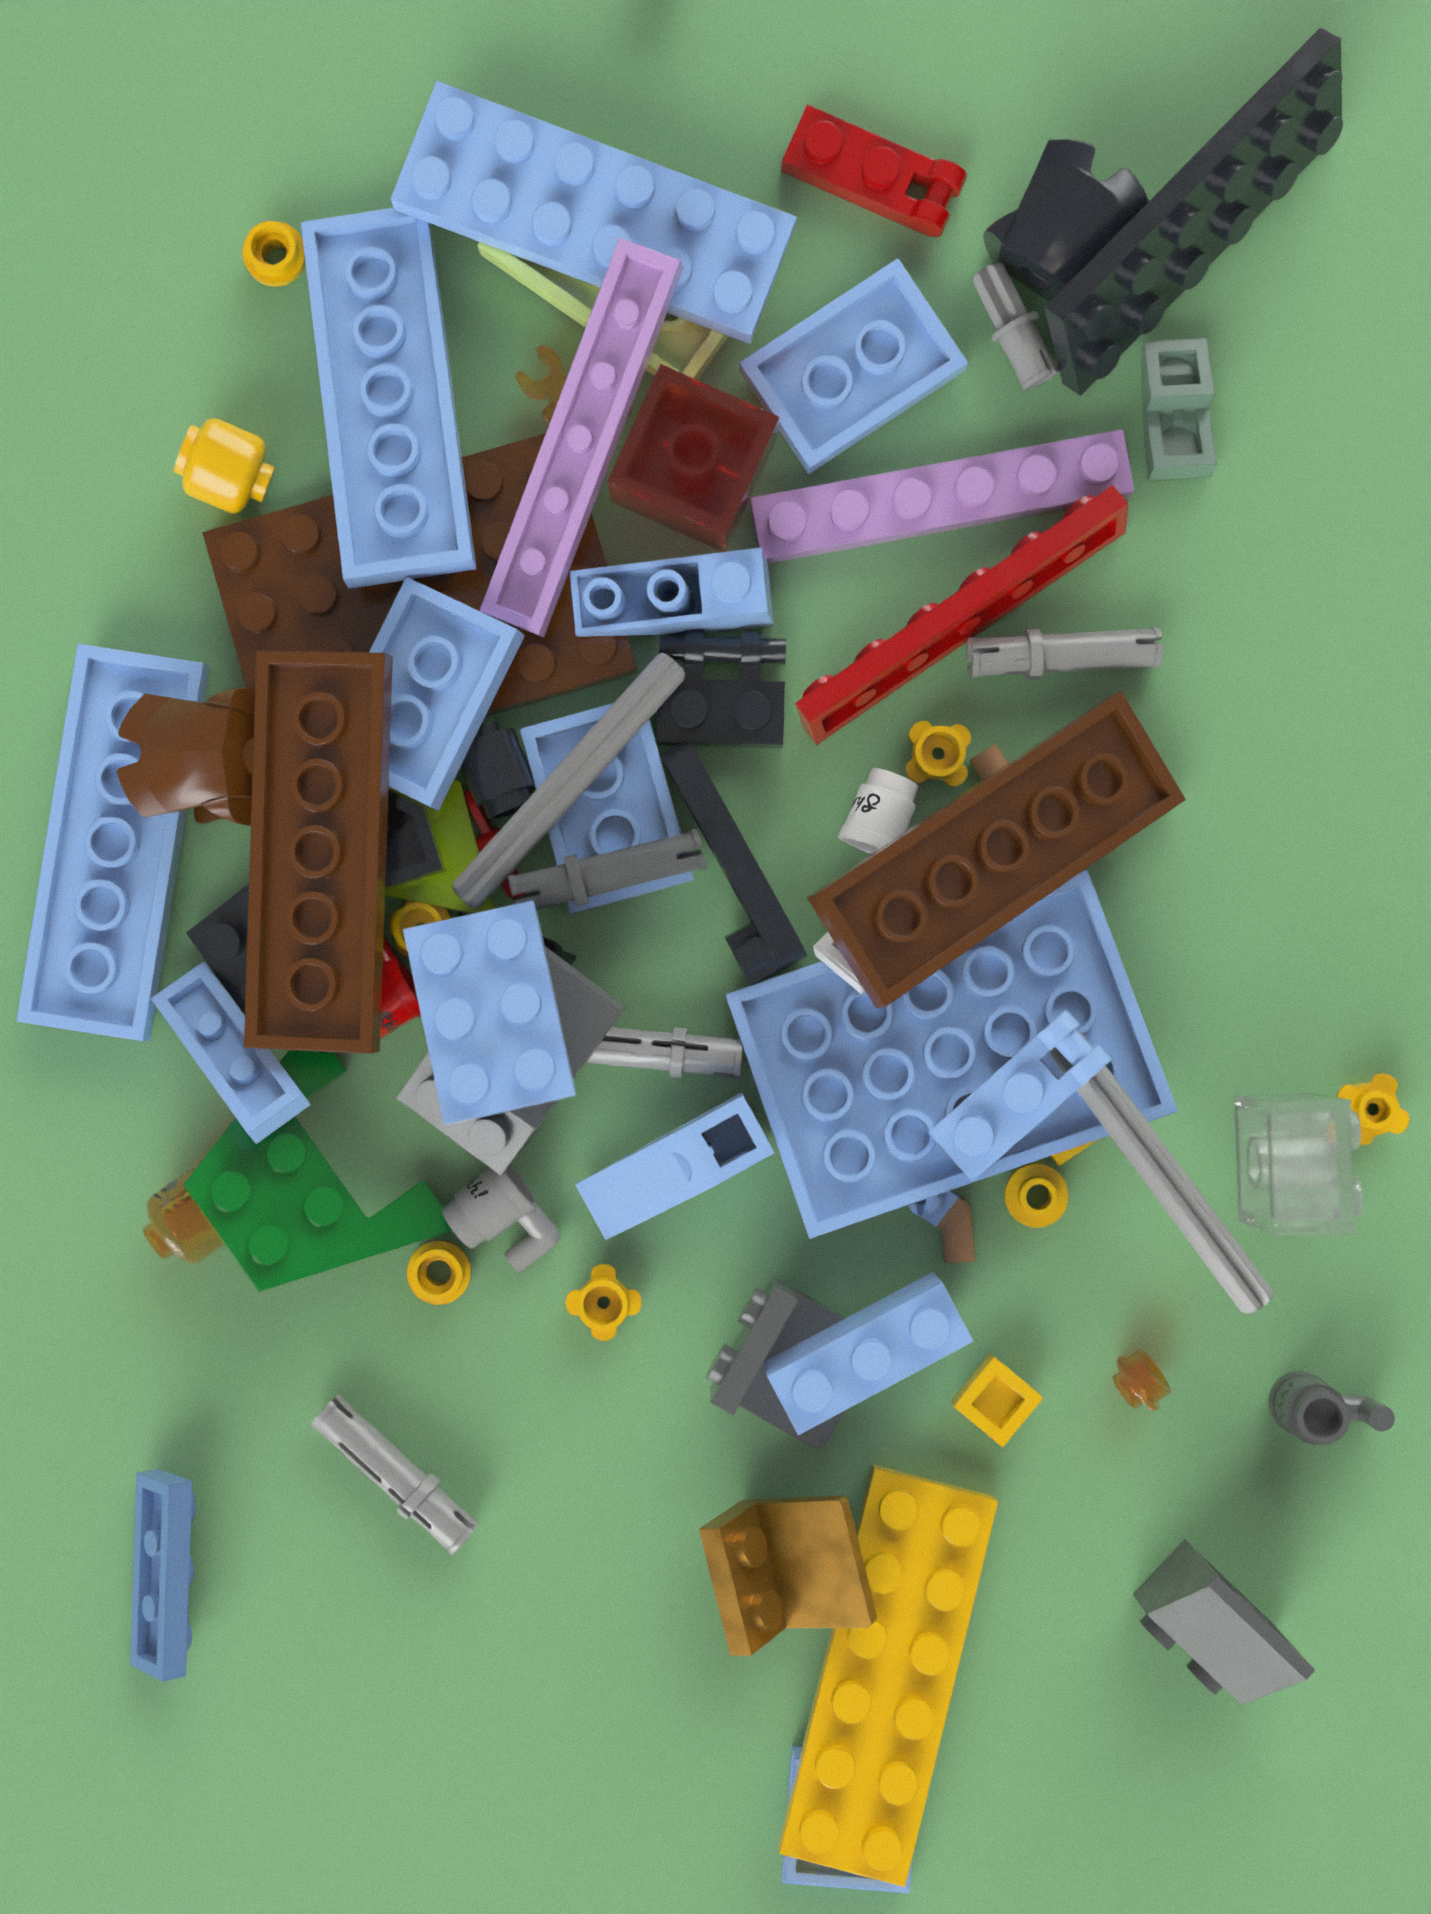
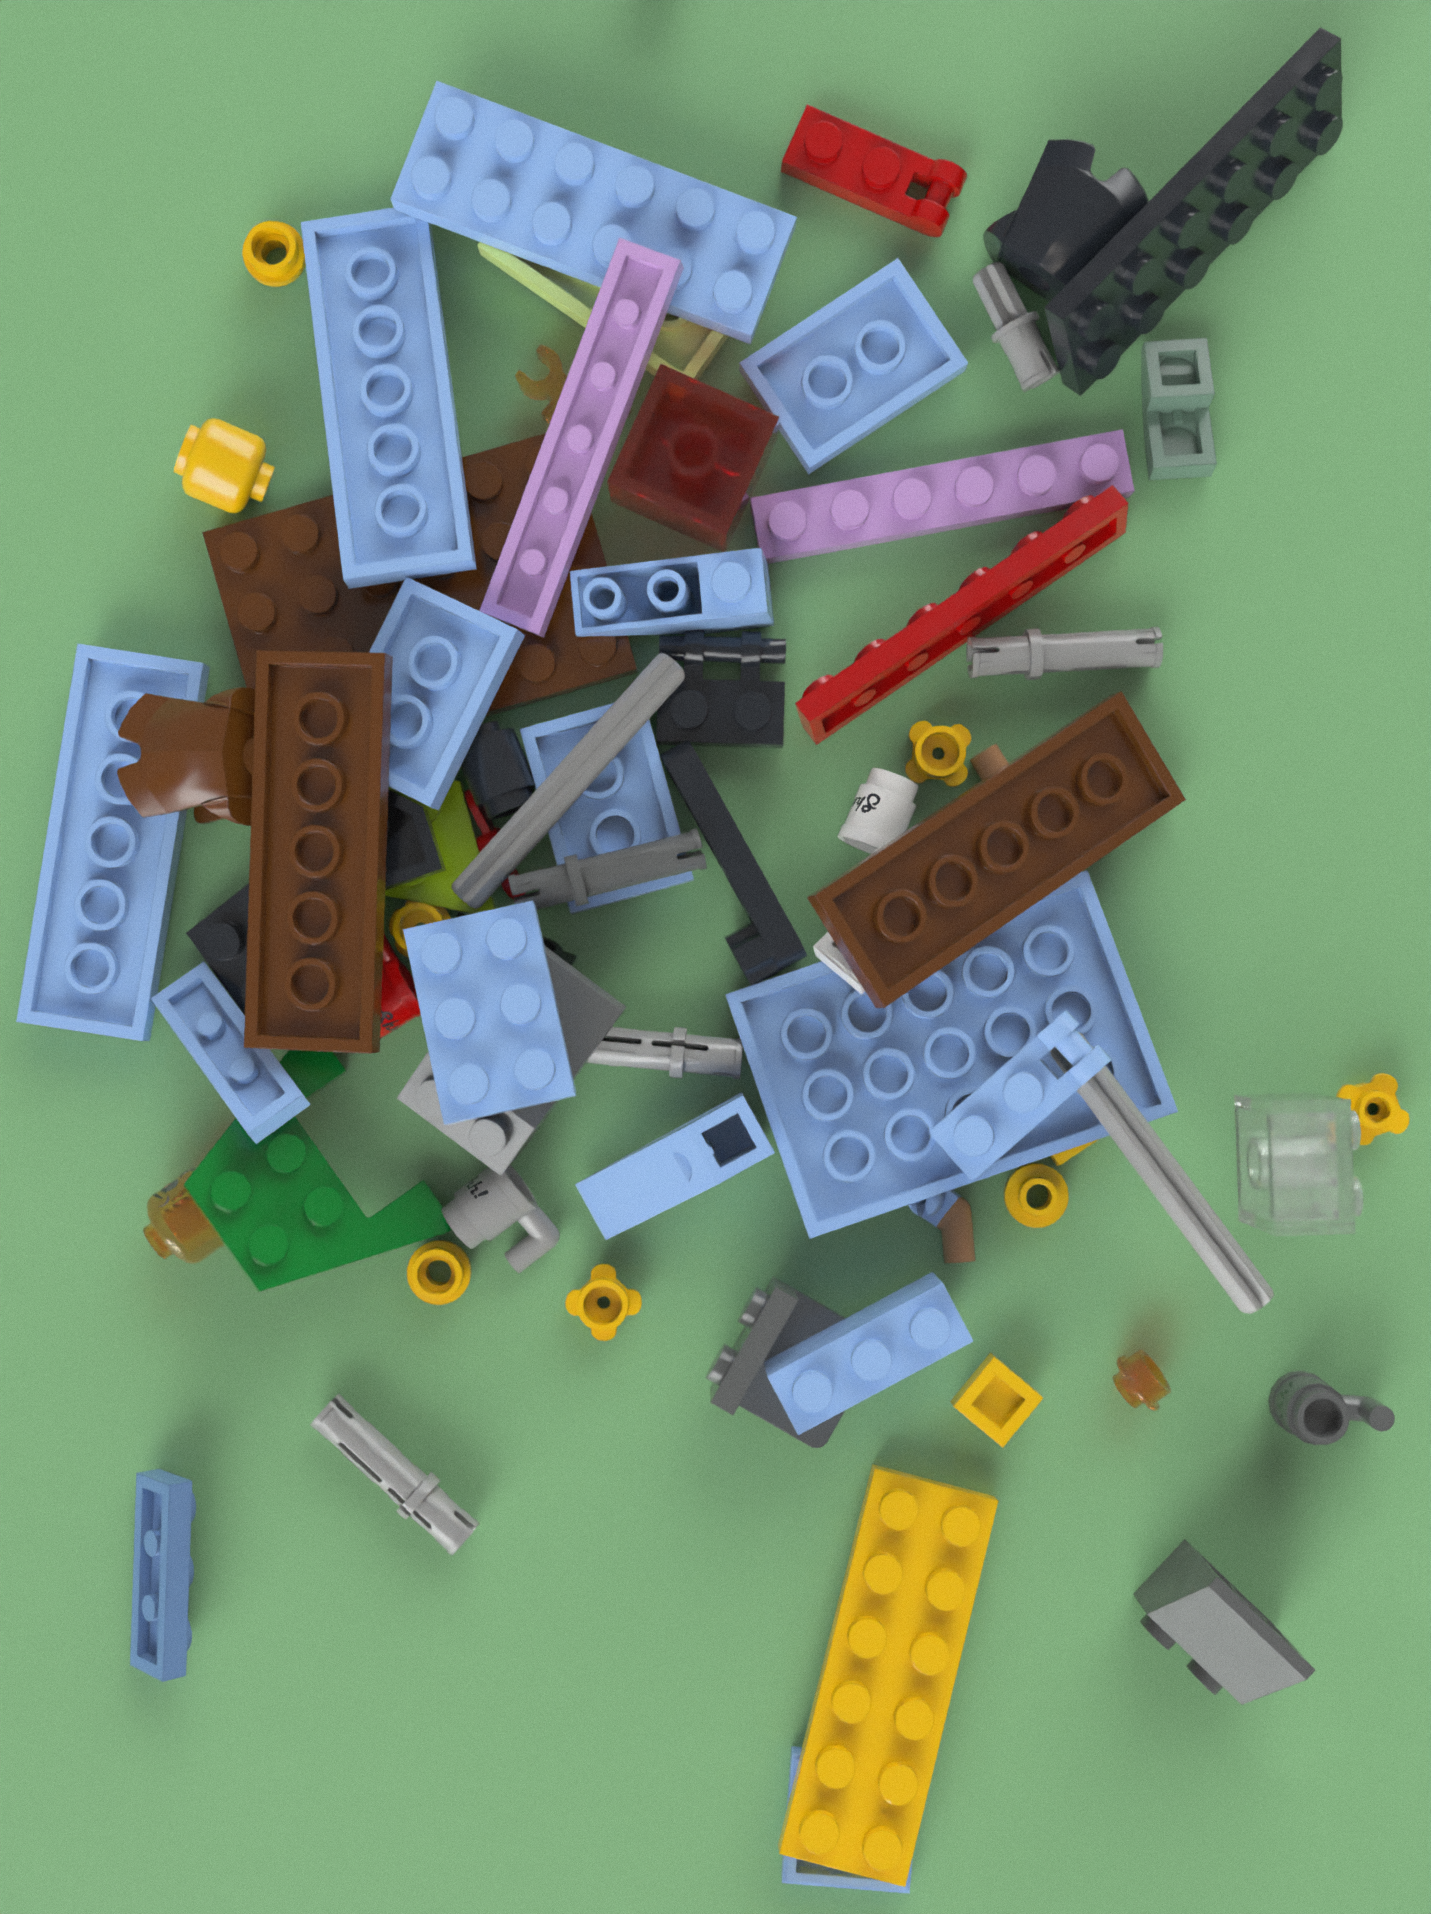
pearl gold bracket [699,1495,877,1656] -> none

